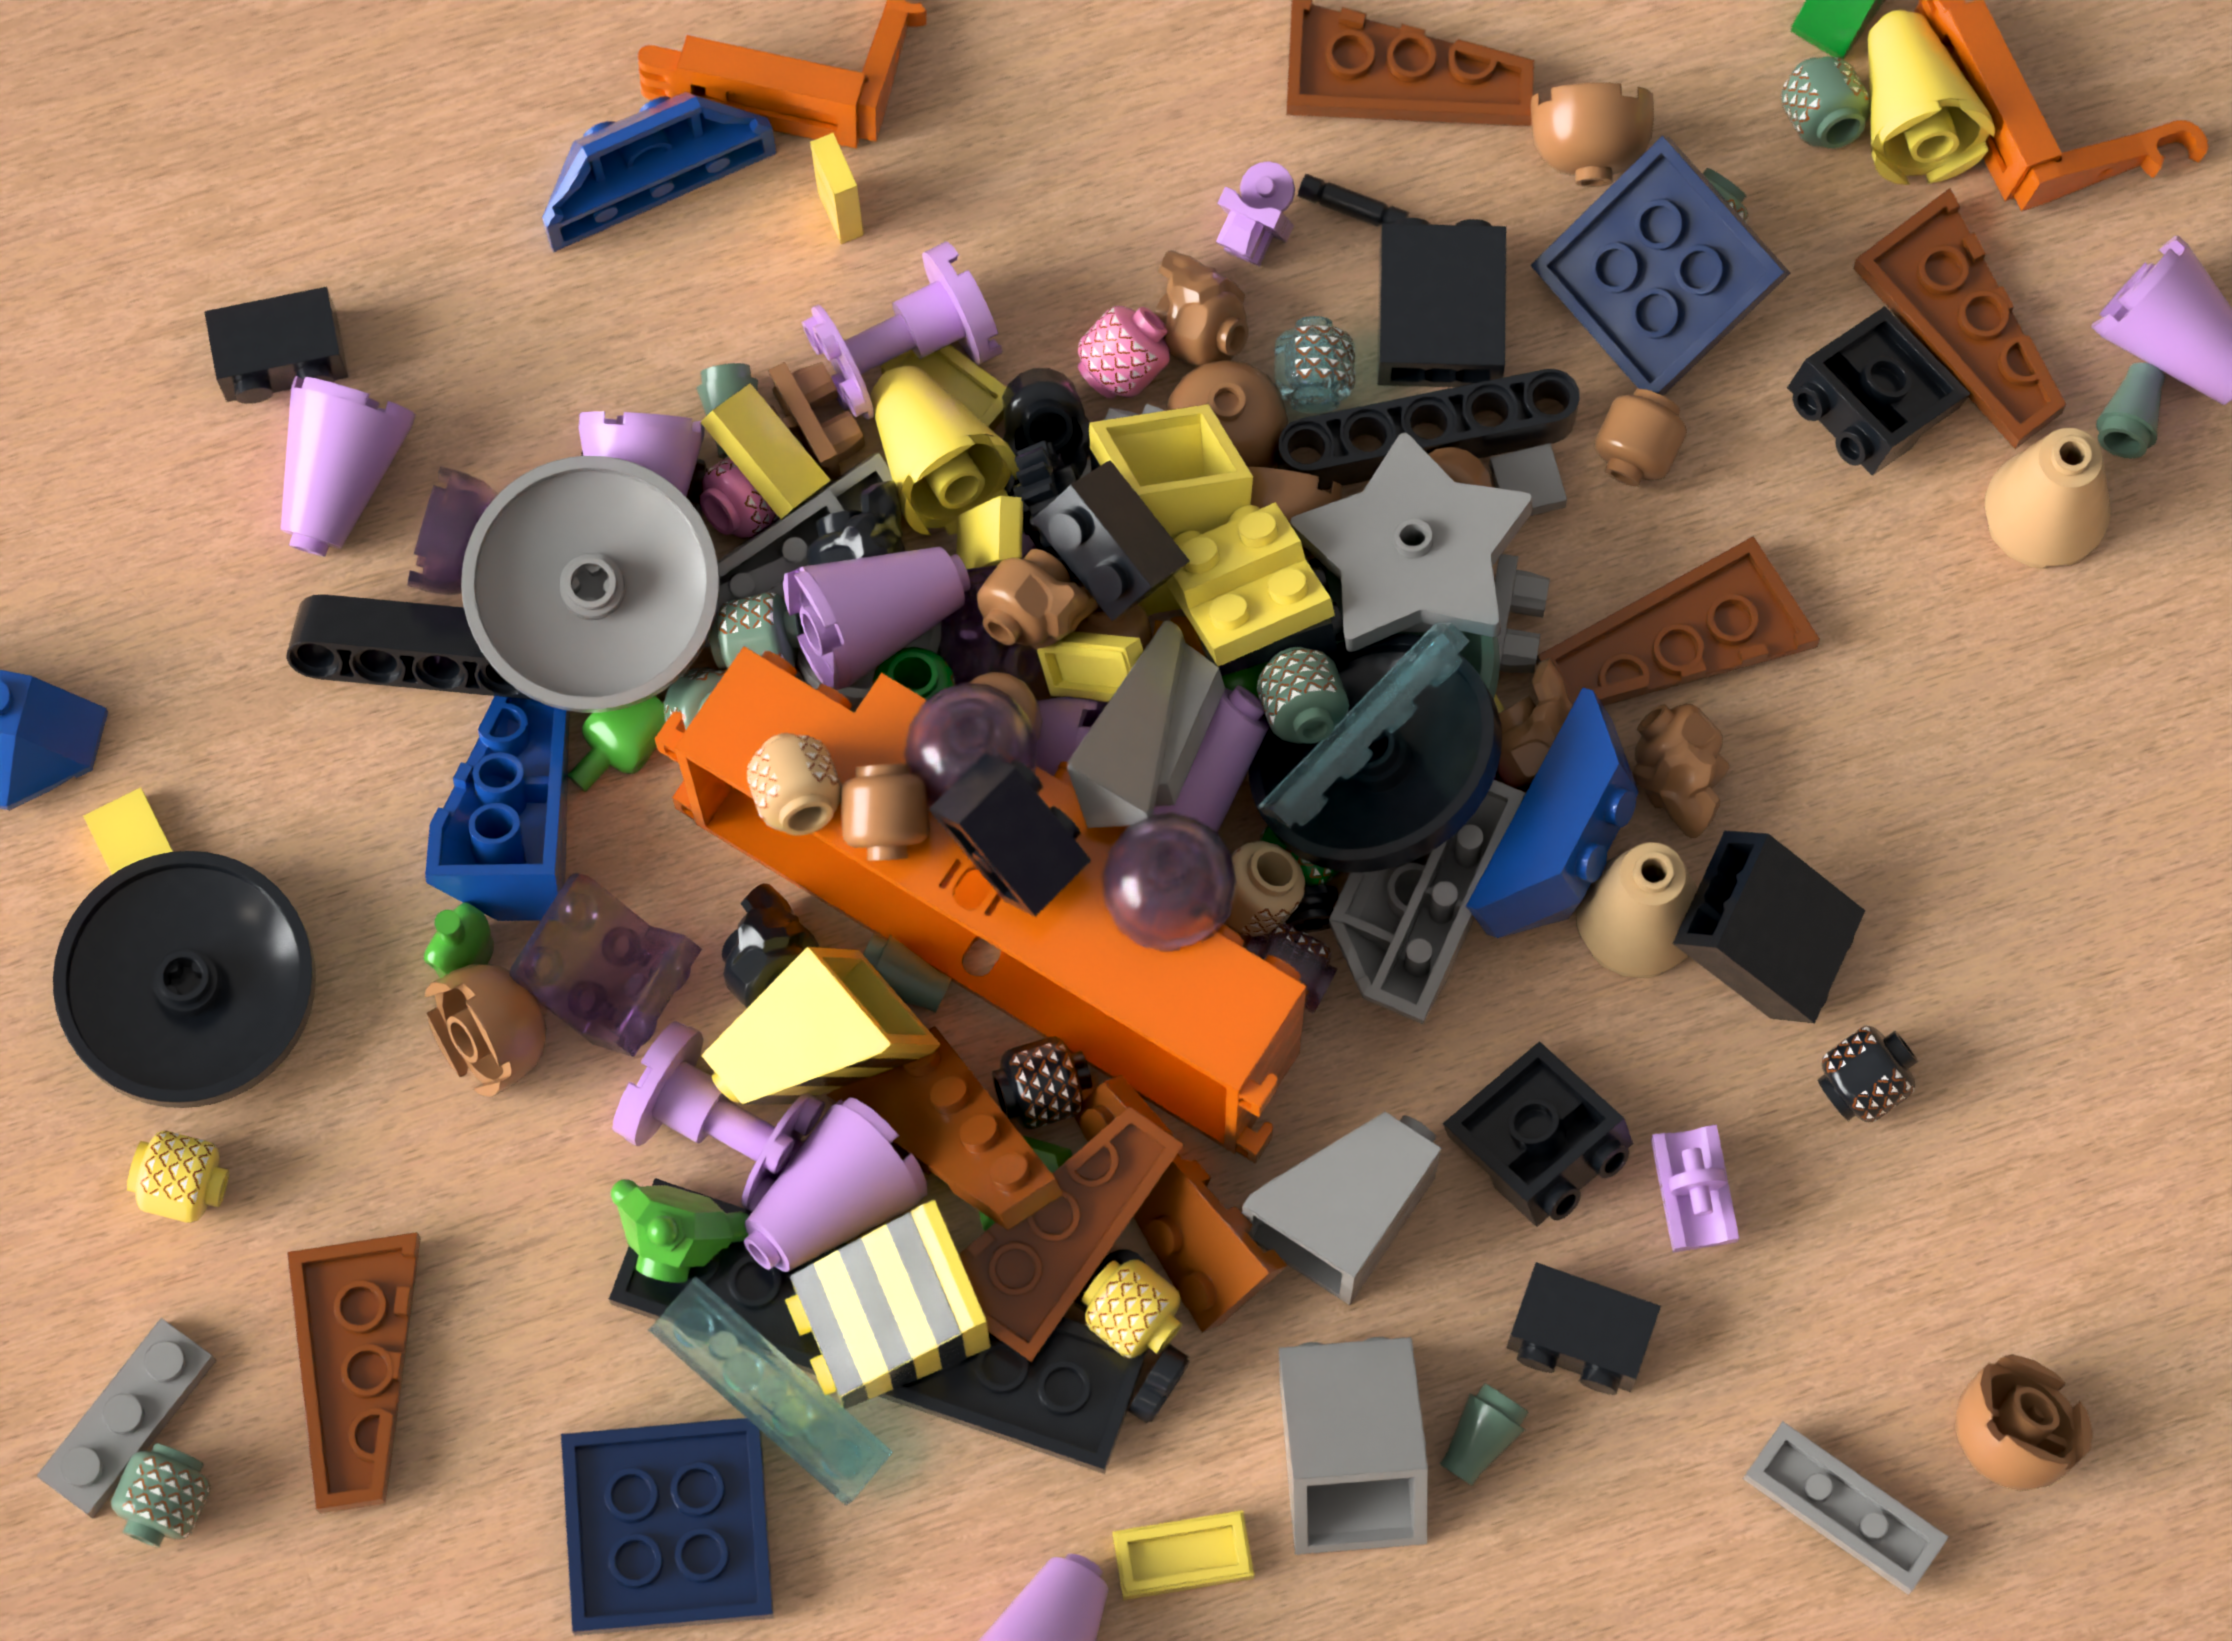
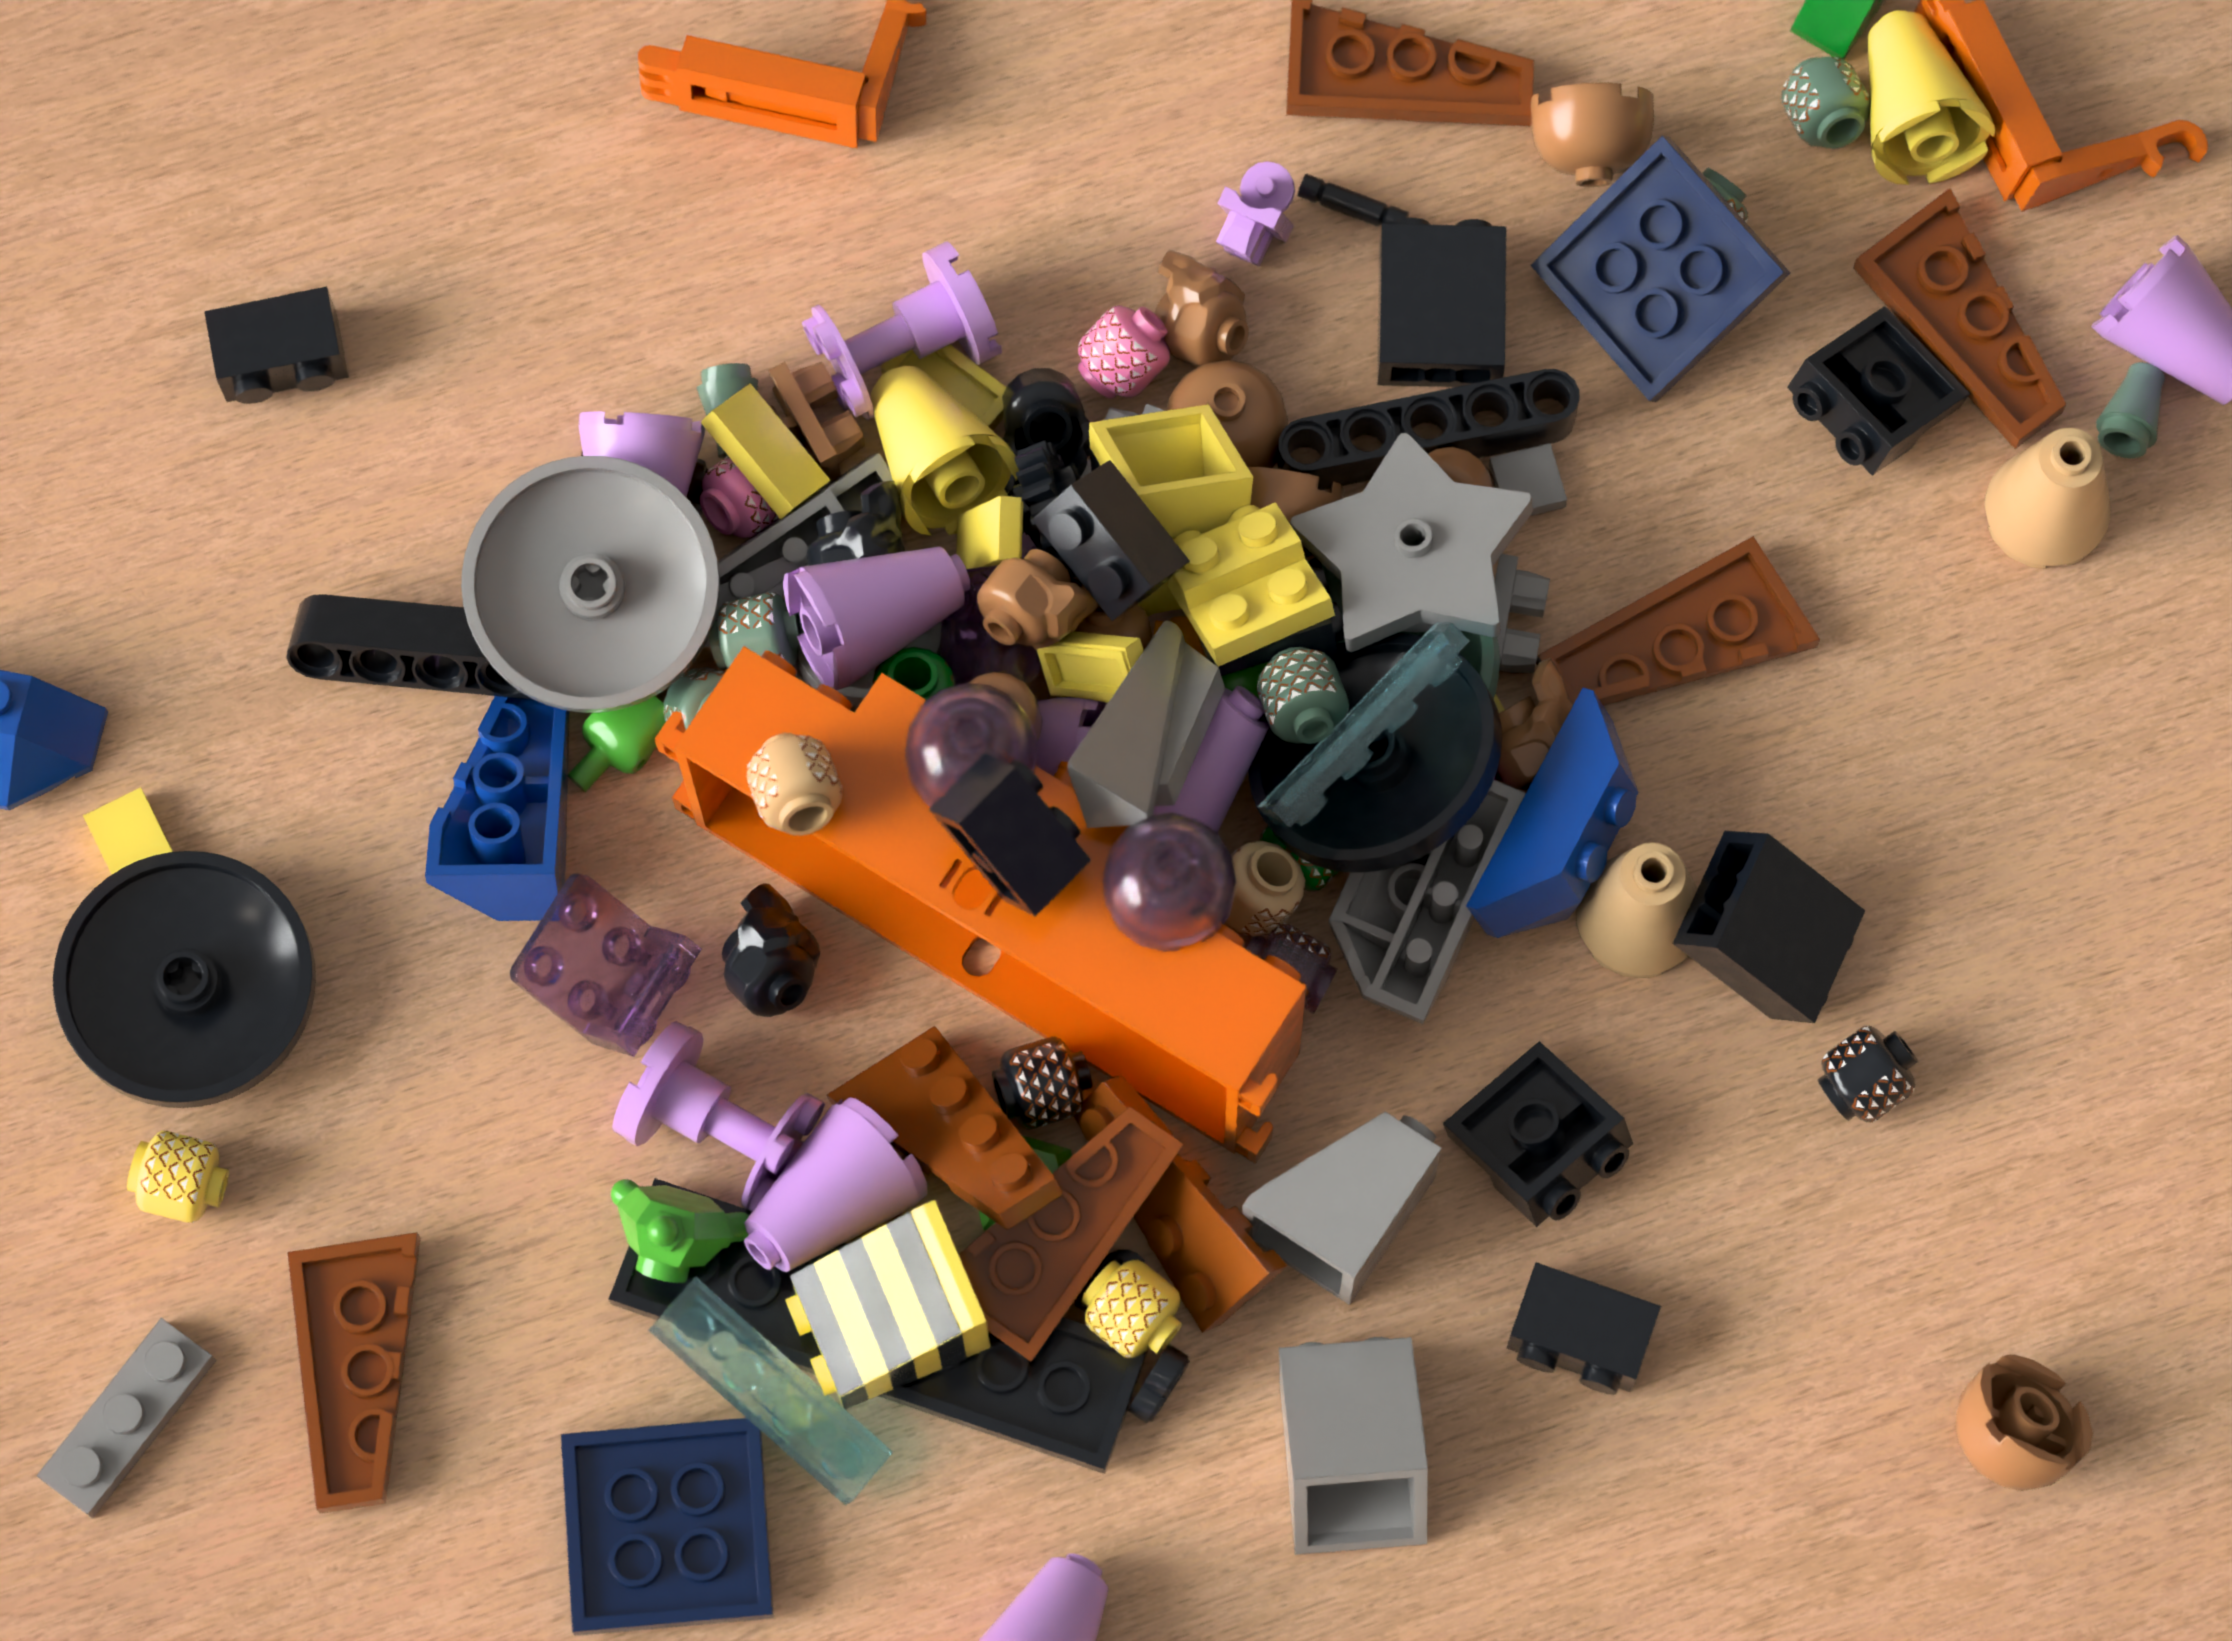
sand green head [111,1443,211,1548] -> none
lavender cone [281,376,416,557] -> none
clear purple cylinder [407,466,498,596] -> none
bright green piece [424,902,494,978] -> none
medium nougat cylinder [425,964,548,1097] -> none
blue wedge [542,92,777,252] -> none
light yellow slope [701,947,941,1105] -> none
light yellow tile [810,133,864,244] -> none
medium nougat head [840,764,930,861] -> none
sand green cone [863,934,952,1013] -> none
light yellow tile [1112,1510,1254,1600] -> none
clear light blue head [1274,316,1355,414] -> none
black bush [1284,885,1338,933] -> none
sand green cone [1440,1383,1529,1486] -> none
medium nougat head [1594,389,1687,487] -> none
medium nougat head [1632,703,1729,838] -> none
lavender hips [1651,1125,1739,1253] -> none
light grey plate [1743,1421,1949,1595] -> none

